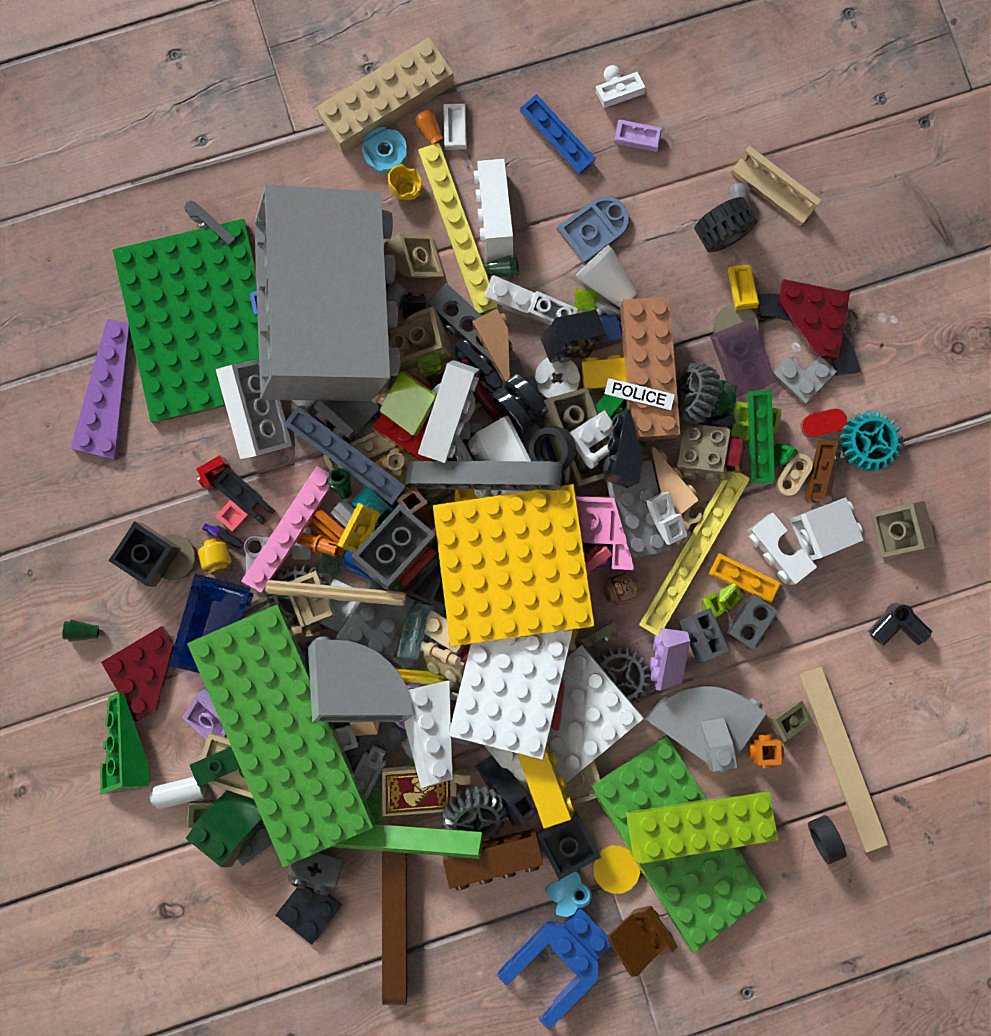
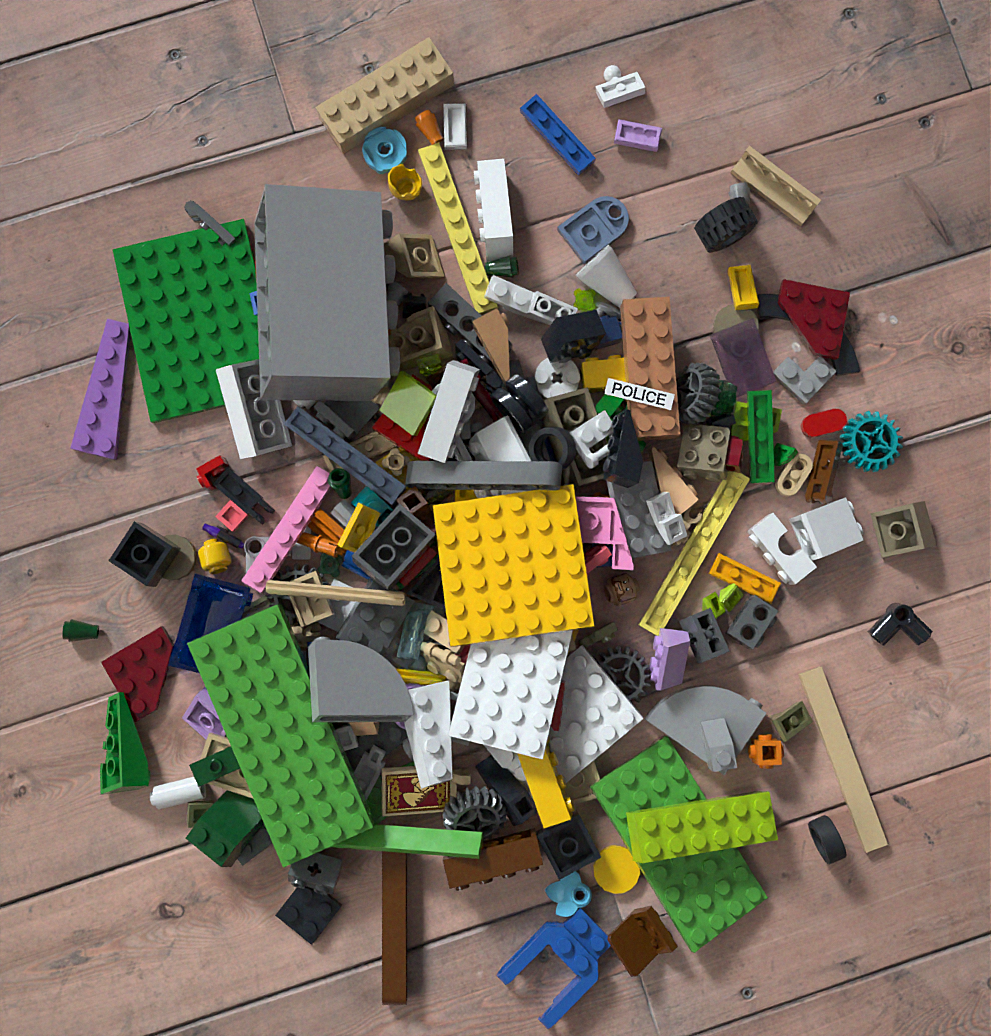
none -> dark grey hinge [408,653,427,671]

